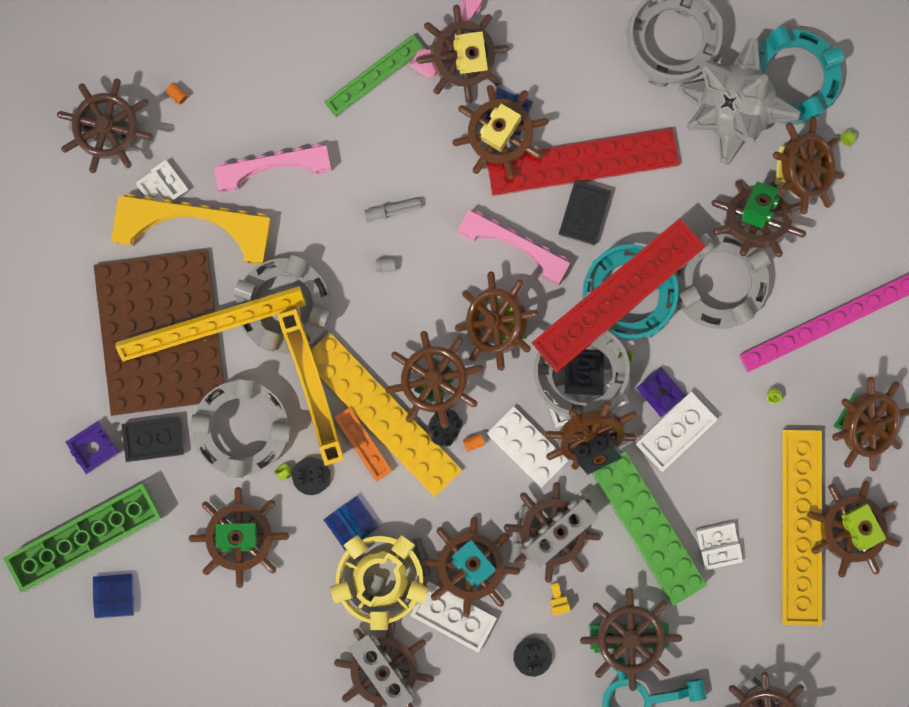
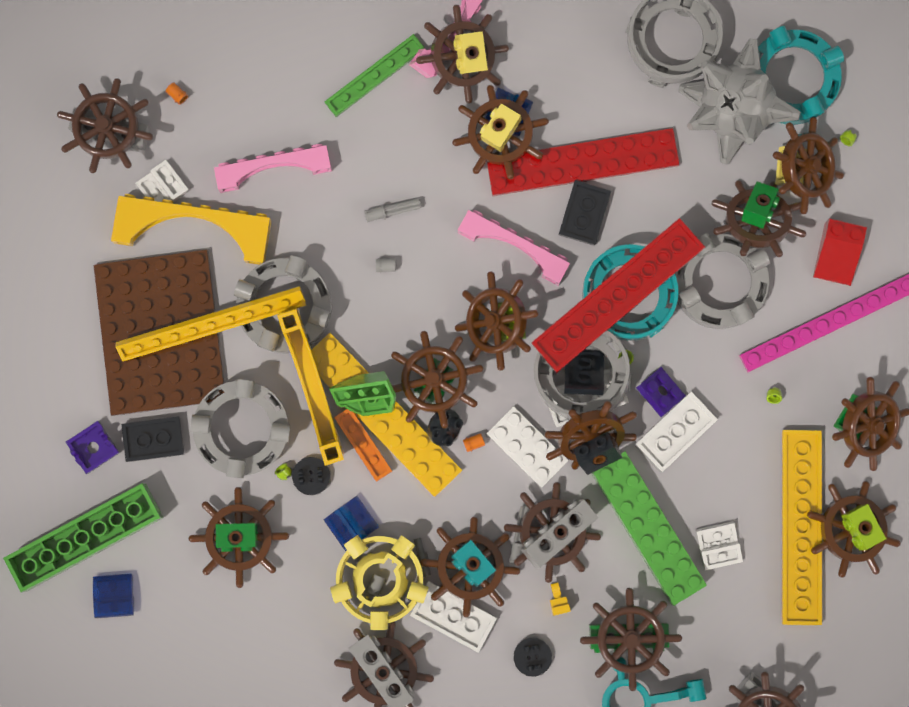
none -> bright green wedge [329,371,396,416]
none -> red slope [813,219,867,286]

